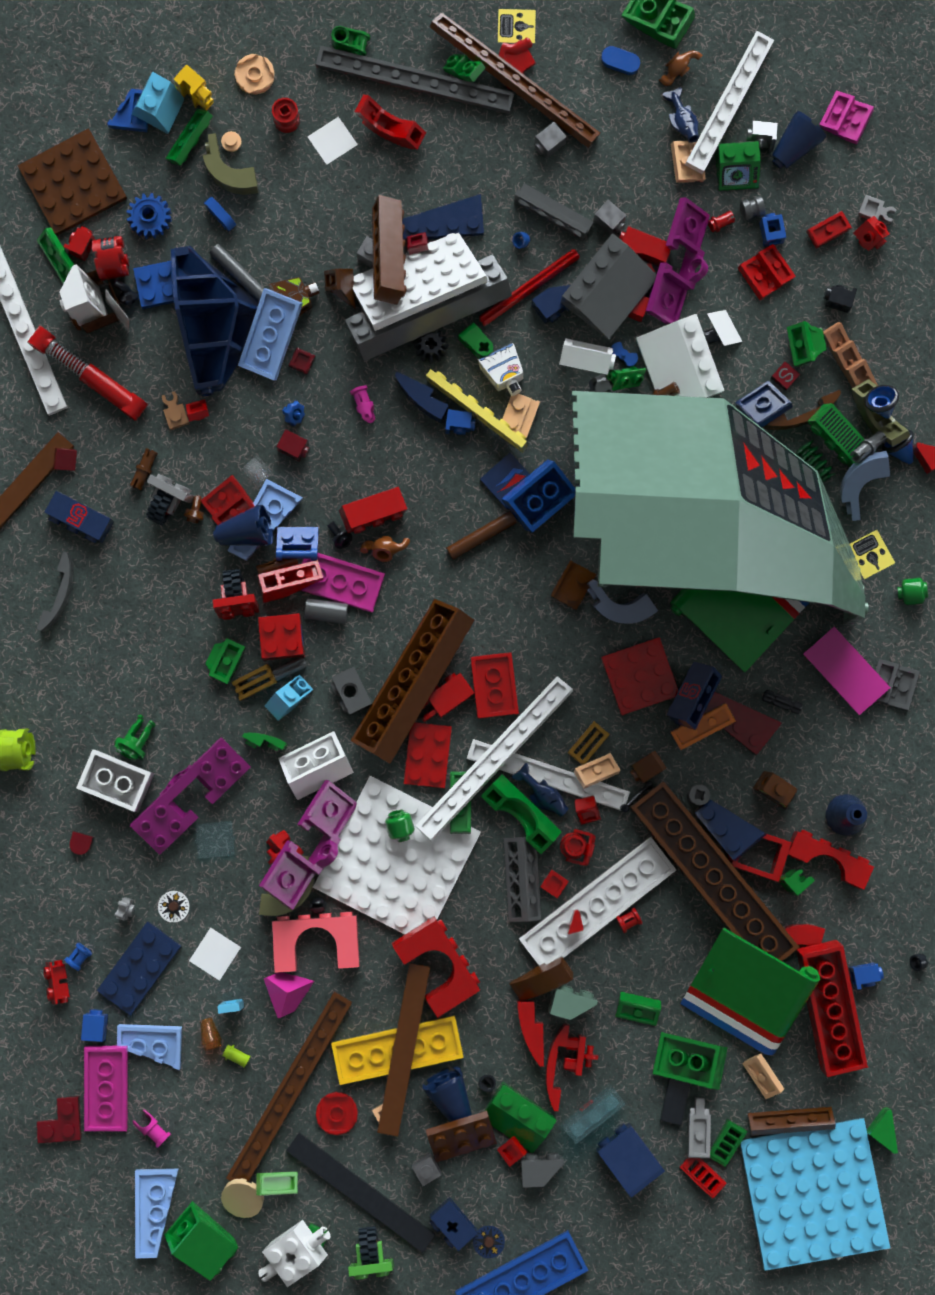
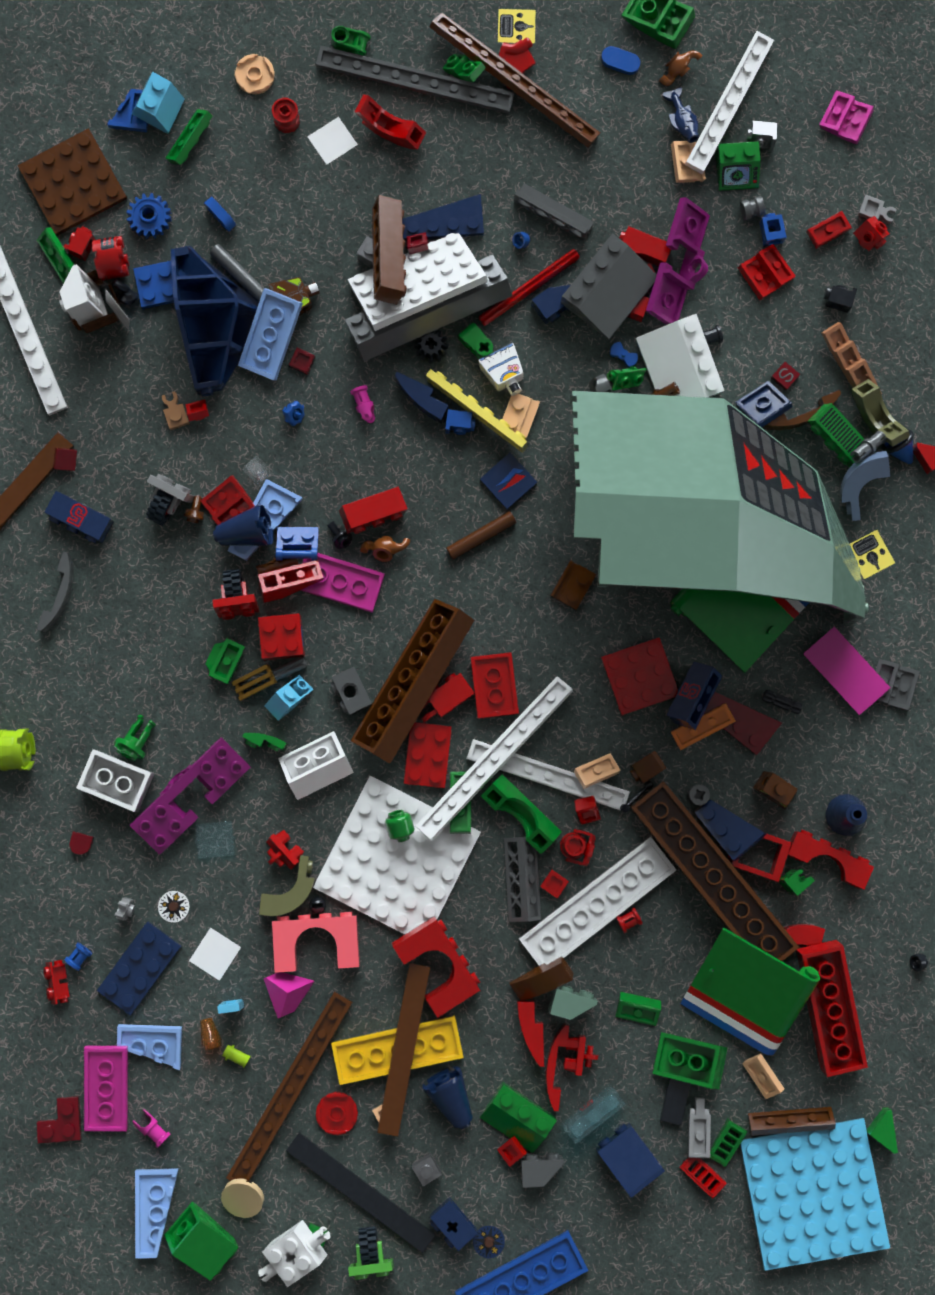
red piece [27,326,148,421] -> none
blue brick [81,1009,108,1042] -> none
reddish brown pin [129,448,158,491] -> none
yellow hips [173,64,214,111] -> none
olive arch [203,133,259,195] -> none
light nougat plate [221,131,242,152] -> none
bright green tile [256,1172,298,1196] -> none
magenta plate [259,780,357,910] -> none
dark red brick [276,429,310,462] -> none
dark grey pin [304,598,348,624] -> none
reddish brown slope [324,268,356,310] -> none
reddish brown plate [426,1111,497,1162] -> none
black hinge [478,1075,496,1092] -> none
blue brick [501,460,575,532] -> none
dark blue animal [512,763,569,817] -> none
flat silver brick [534,122,567,158] -> none
white window [559,338,616,375] -> none
pearl gold tile [567,721,610,765] -> none
red slope [567,909,584,934] -> none
sand blue arch [587,579,658,624] -> none
flat silver brick [593,200,626,235] -> none
white sticker [707,310,742,346] -> none
red pin [708,210,735,232] -> none
dark blue cone [772,111,827,169] -> none
green slope [787,321,827,367] -> none
dark green piece [796,440,836,482] -> none
blue brick [849,963,884,989] -> none
blue hat [865,385,899,419] -> none
green head [897,578,928,605] -> none

